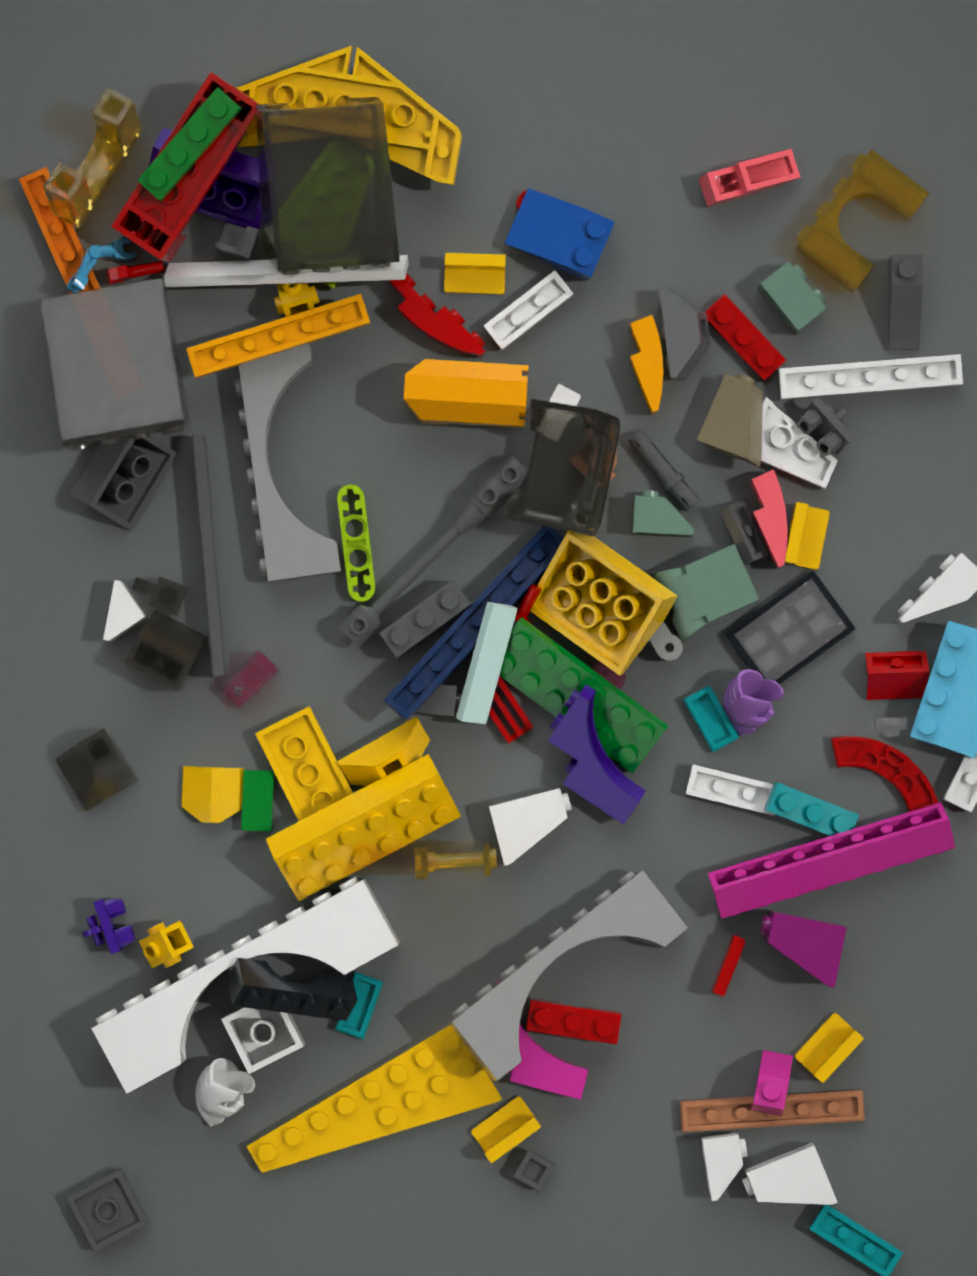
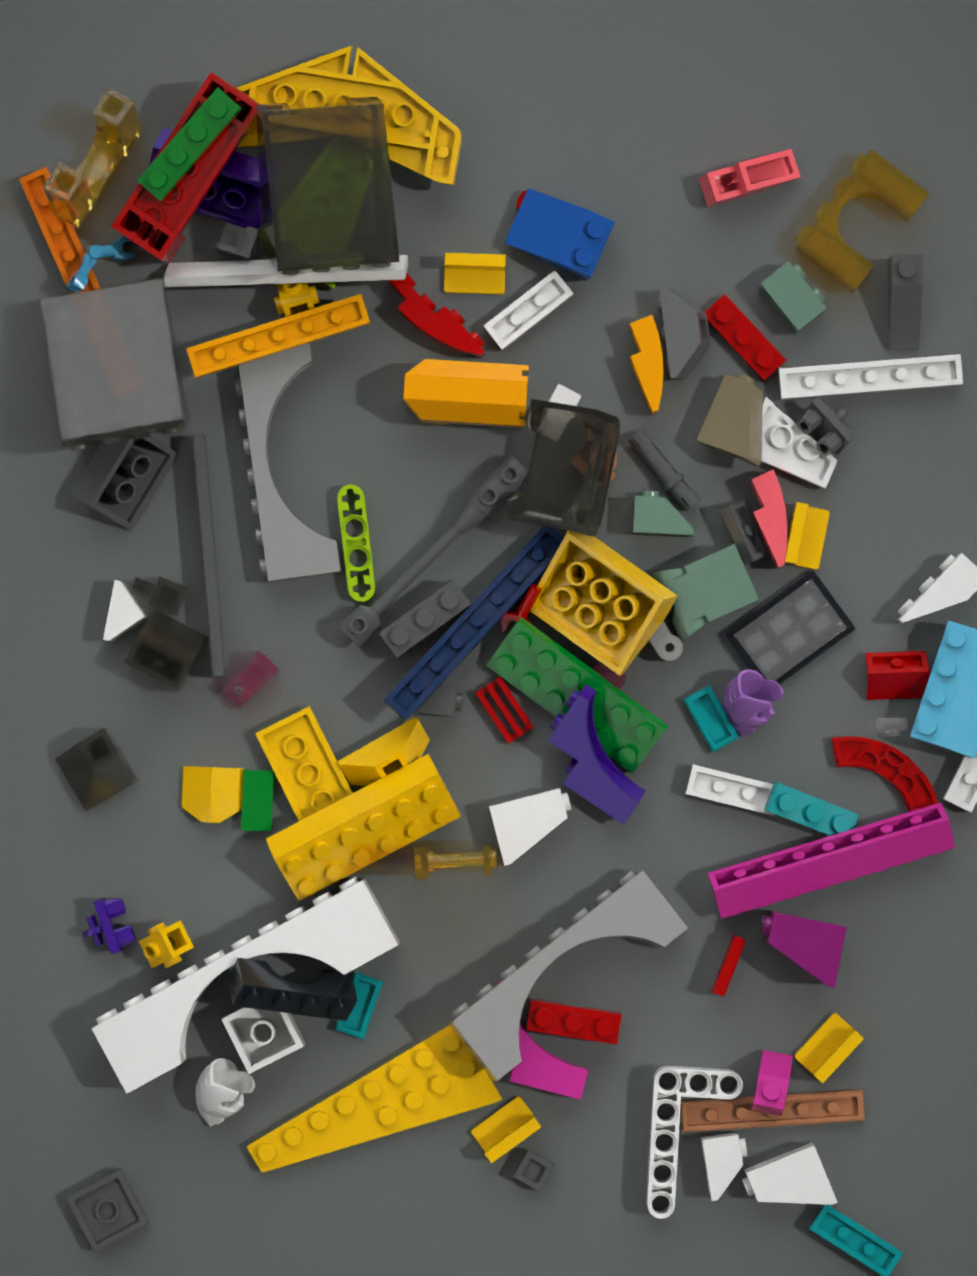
red bar [106,261,164,284] -> none
light aqua tile [456,602,518,724] -> none
none -> white beam [646,1066,743,1219]

